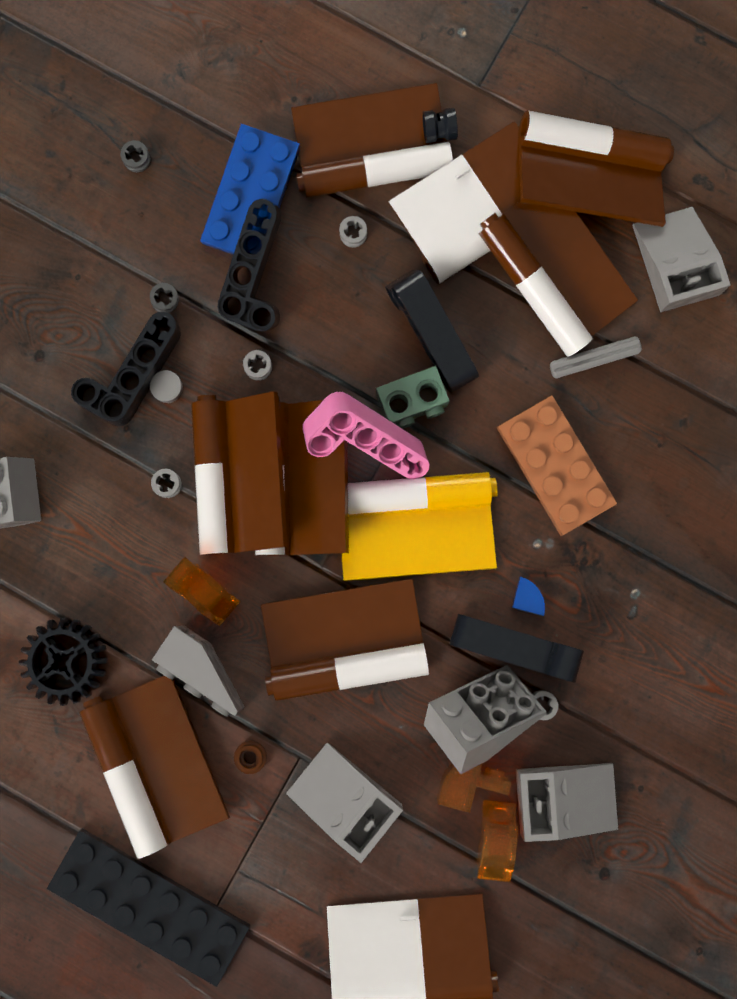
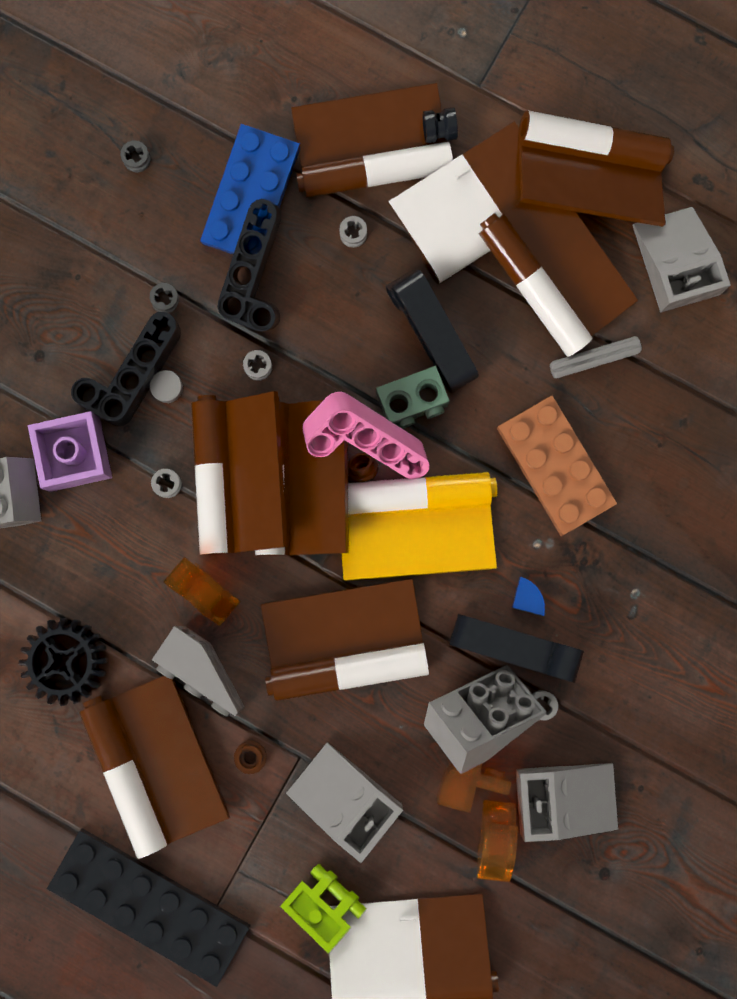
none -> lavender brick [28,411,112,492]
none -> lime plate [280,864,367,954]
none -> reddish brown plate [348,453,379,482]

